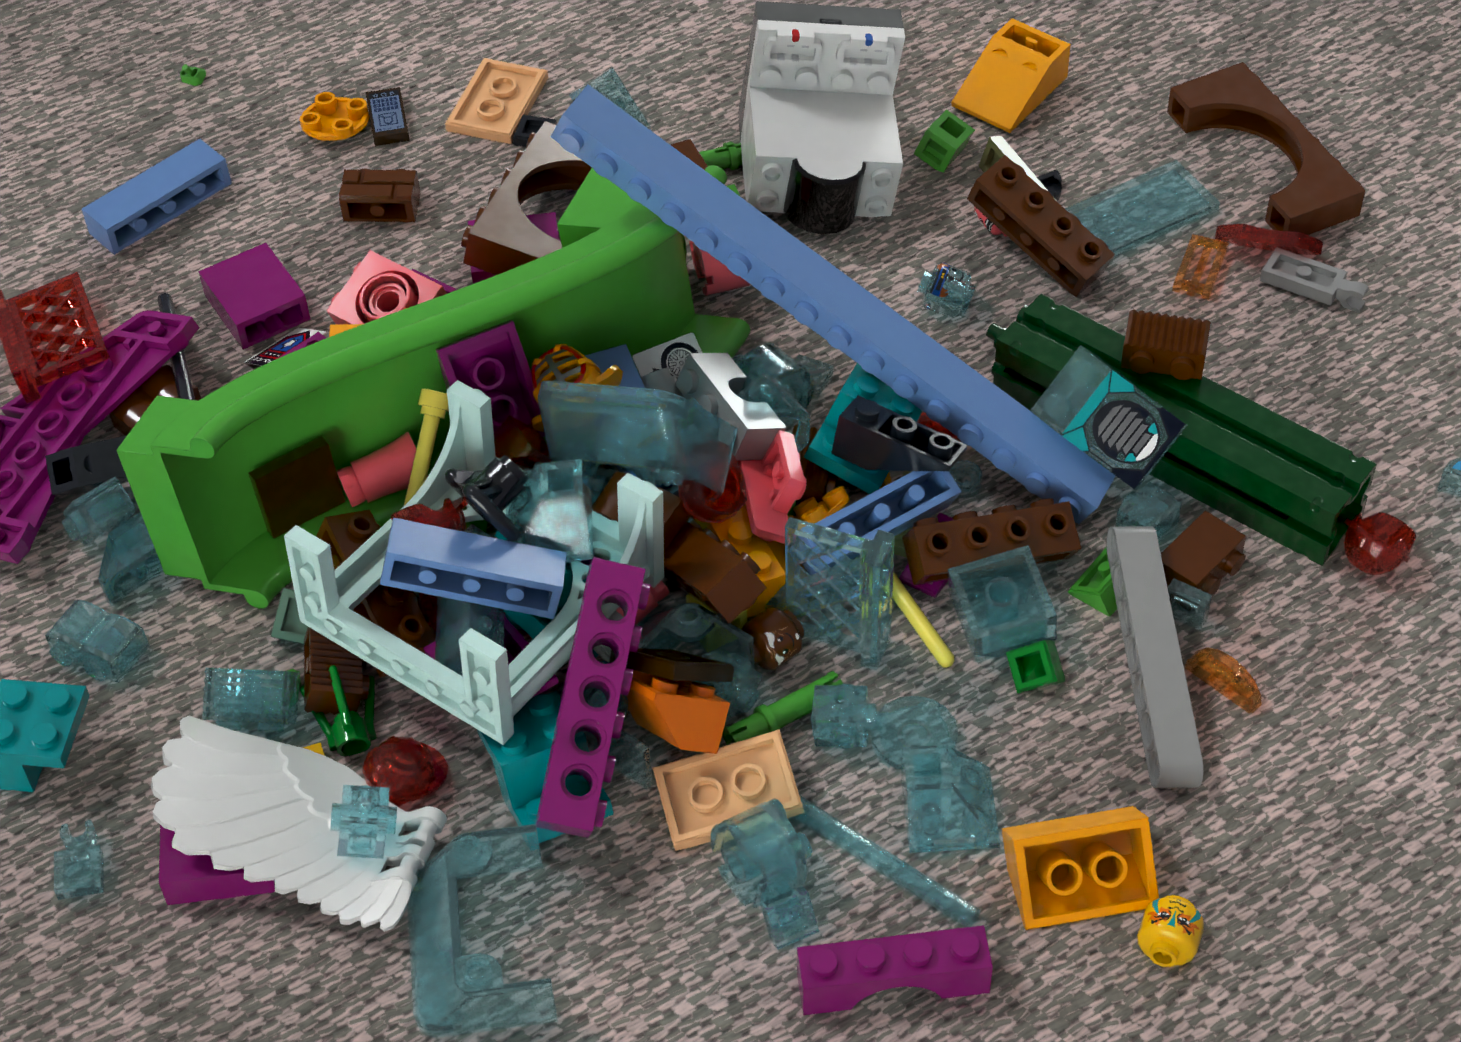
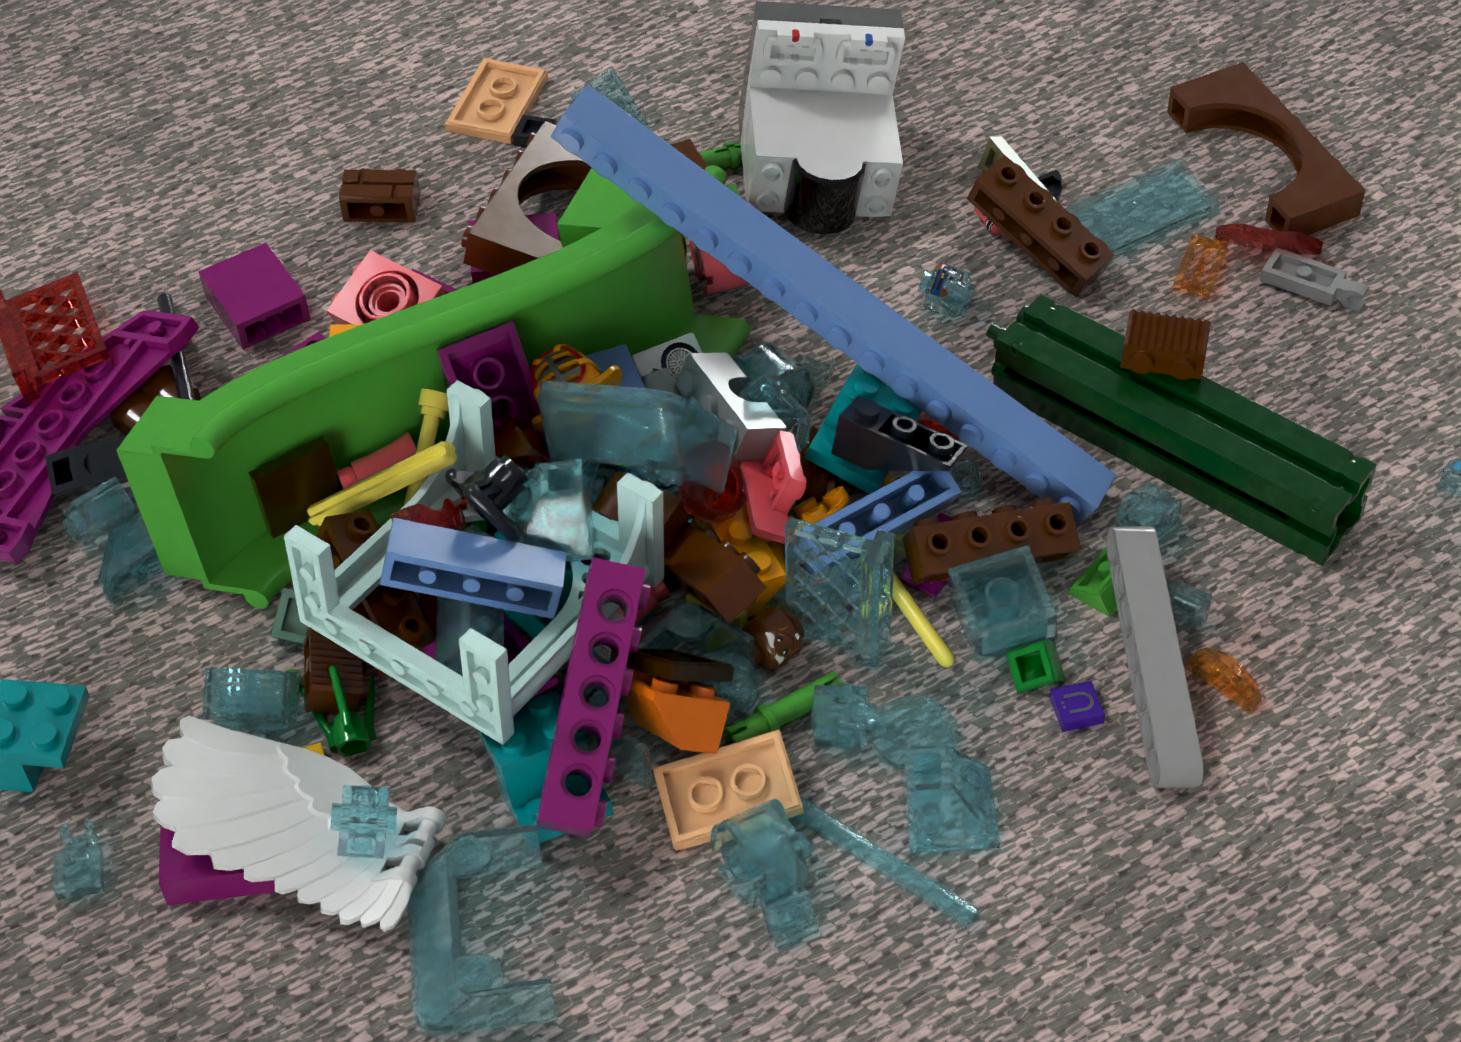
clear light blue brick [45,600,150,683] -> none
medium blue brick [82,139,232,255] -> none
bright green rock [180,64,206,86] -> none
sticker [244,328,326,366] -> none
light orange dish [300,92,370,141] -> none
clear red piece [362,736,448,807] -> none
tile [366,87,410,146] -> none
magenta arch [797,925,993,1015] -> none
bright green brick [914,109,975,172] -> none
light orange slope [951,18,1071,133] -> none
light orange slope [1001,806,1159,930] -> none
slope [1030,345,1187,490] -> none
yellow head [1137,895,1204,967] -> none
reddish brown brick [1161,510,1246,609] -> none
clear red piece [1344,512,1416,575] -> none
none -> light yellow axle [307,441,458,526]
none -> dark purple tile [1049,681,1105,732]

